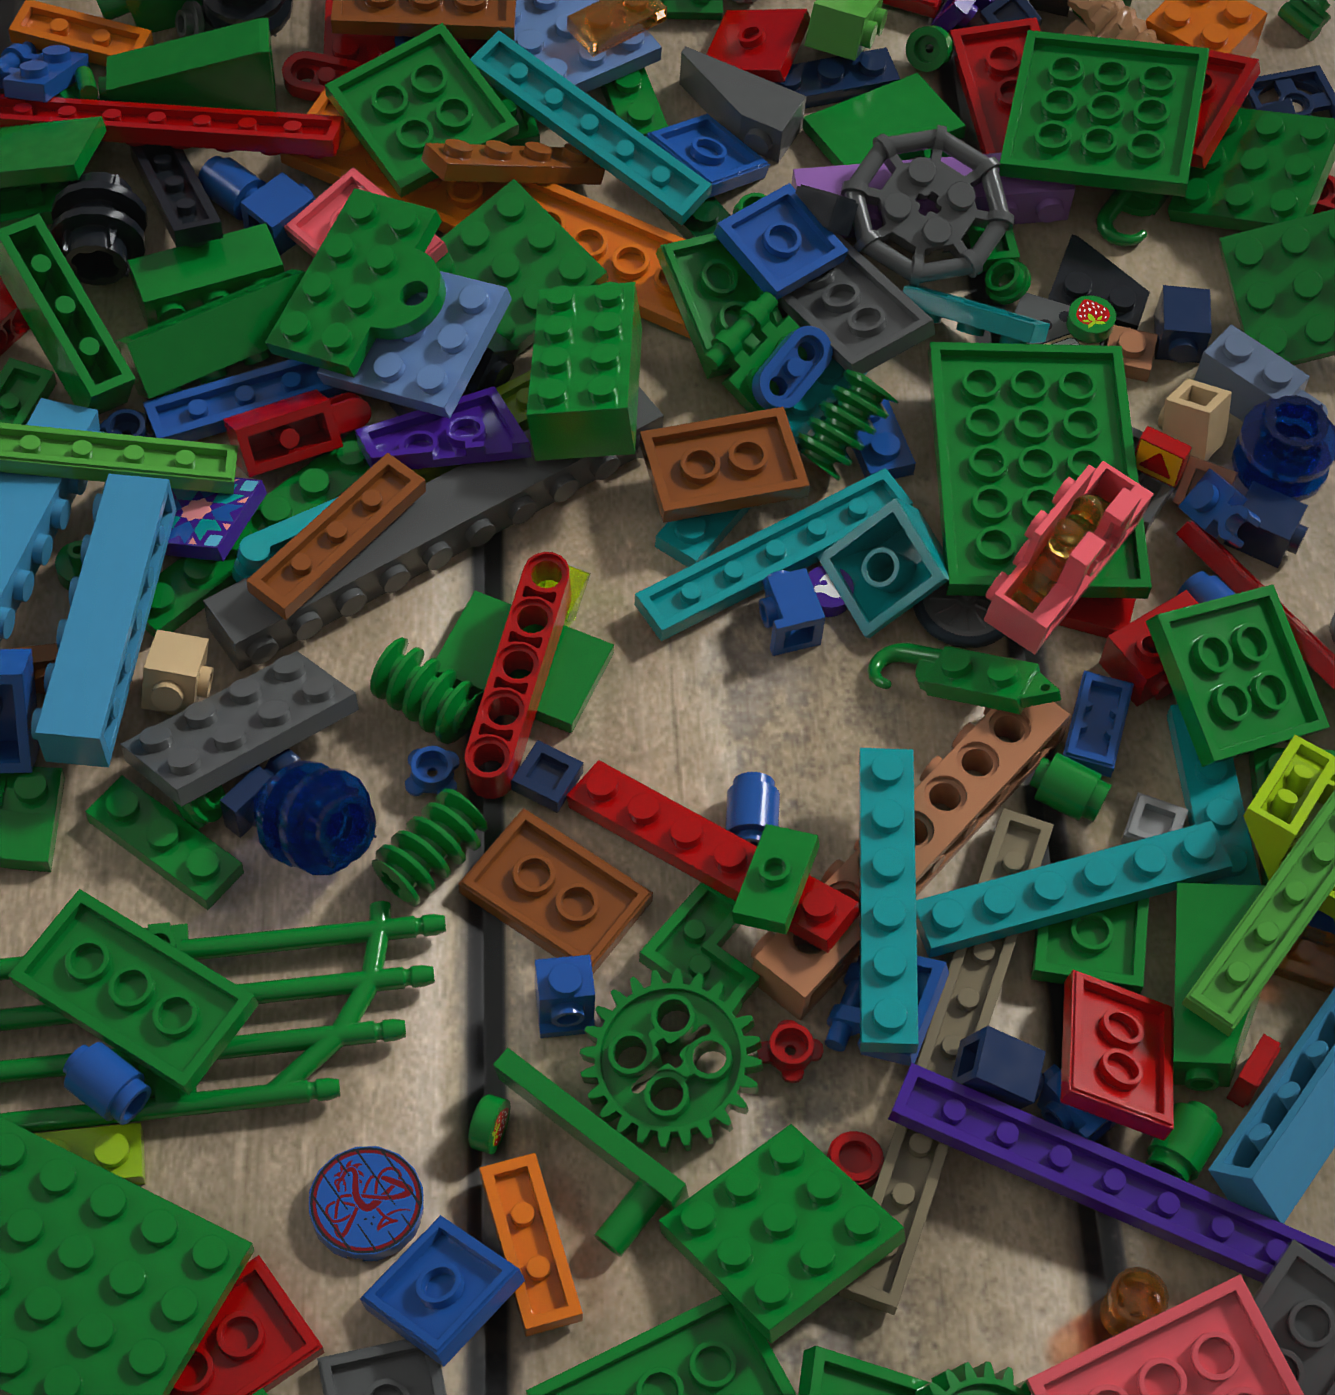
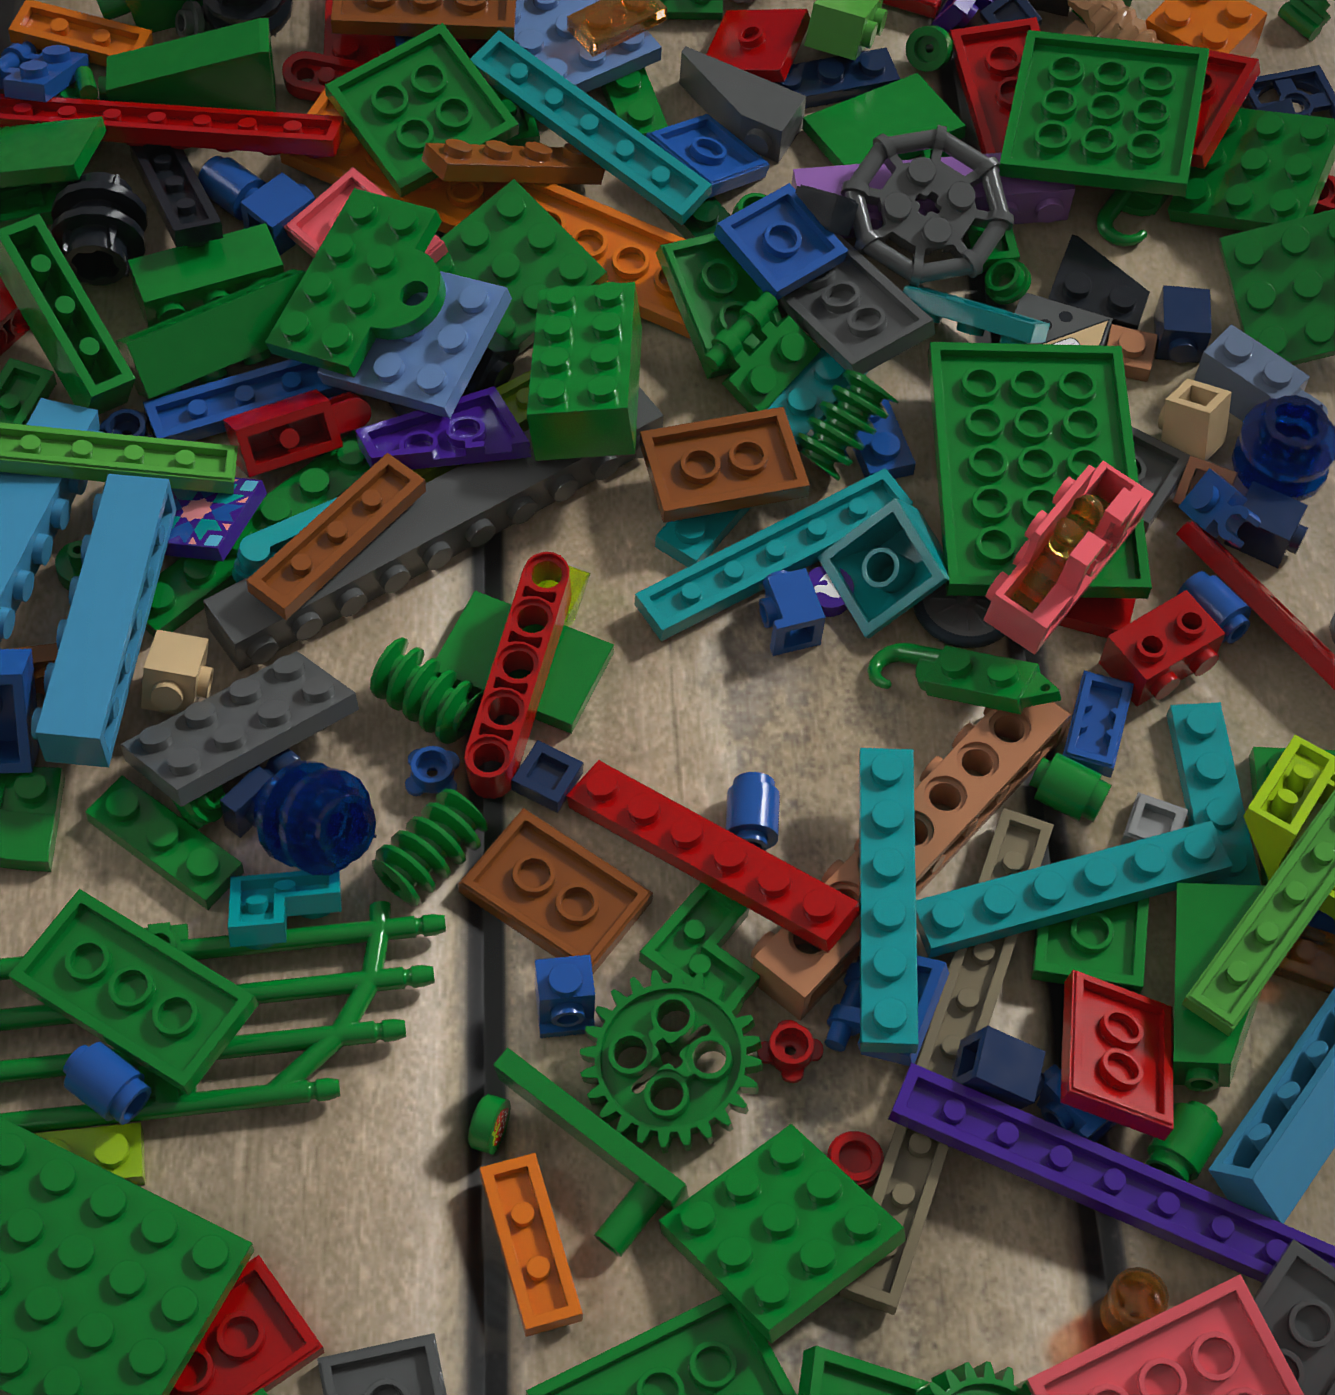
tile [309,1146,424,1261] -> none
blue tile [360,1215,525,1367] -> none
green plate [732,824,820,935] -> none
blue plate [752,326,833,410] -> none
green tile [1066,295,1116,343] -> none
red tile [1135,426,1192,488] -> none
green plate [1146,584,1330,767] -> none
red tile [1226,1033,1281,1108] -> none
none -> teal plate [228,868,342,950]

